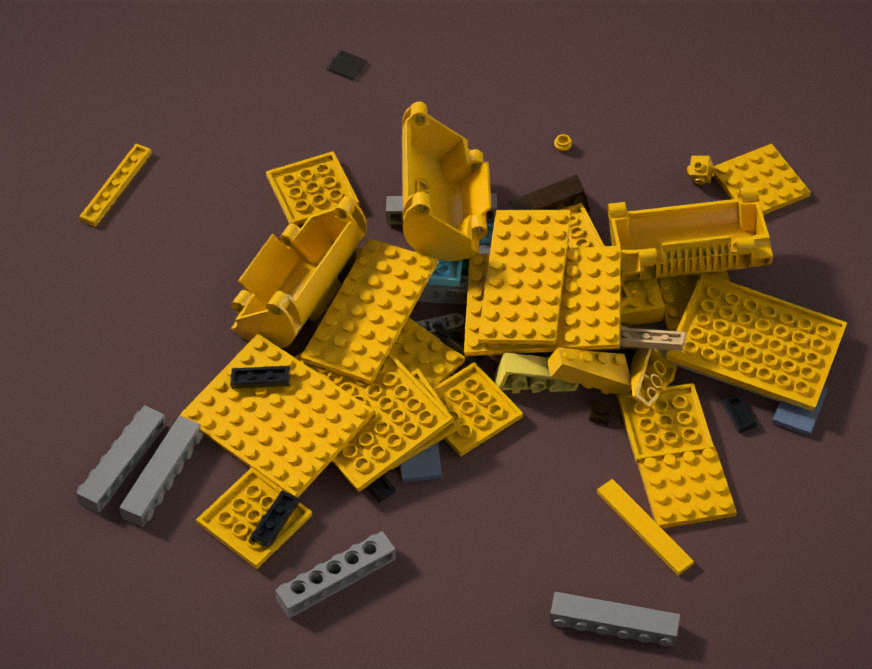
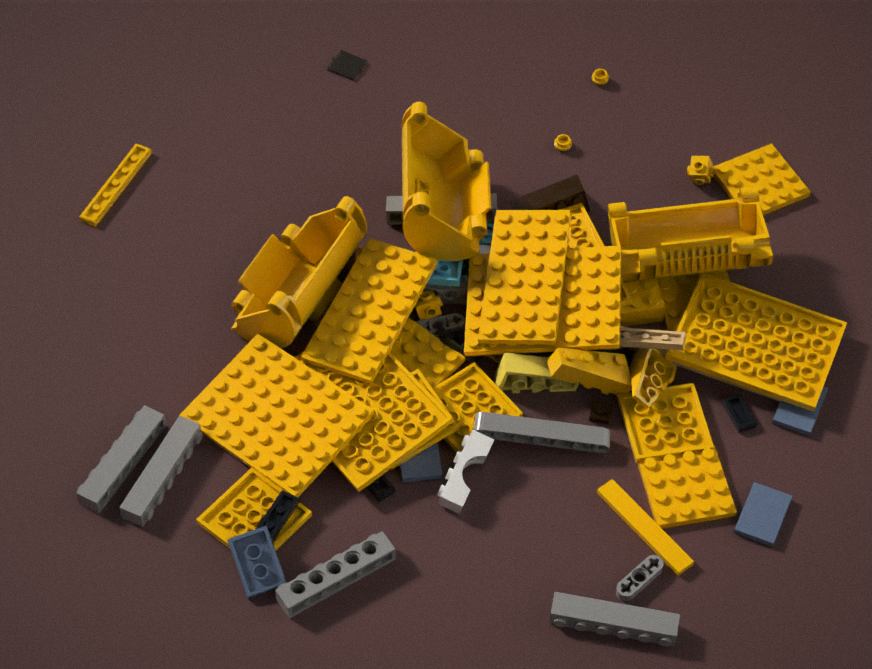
black tile [230,366,291,389] -> none
yellow plate [266,151,360,226] -> none
none -> sand blue tile [227,525,287,599]
none -> yellow brick [414,289,443,321]
none -> white arch [437,430,494,514]
none -> light grey beam [474,412,611,453]
none -> yellow plate [592,69,609,85]
none -> light grey beam [616,555,664,601]
none -> sand blue tile [734,482,792,547]

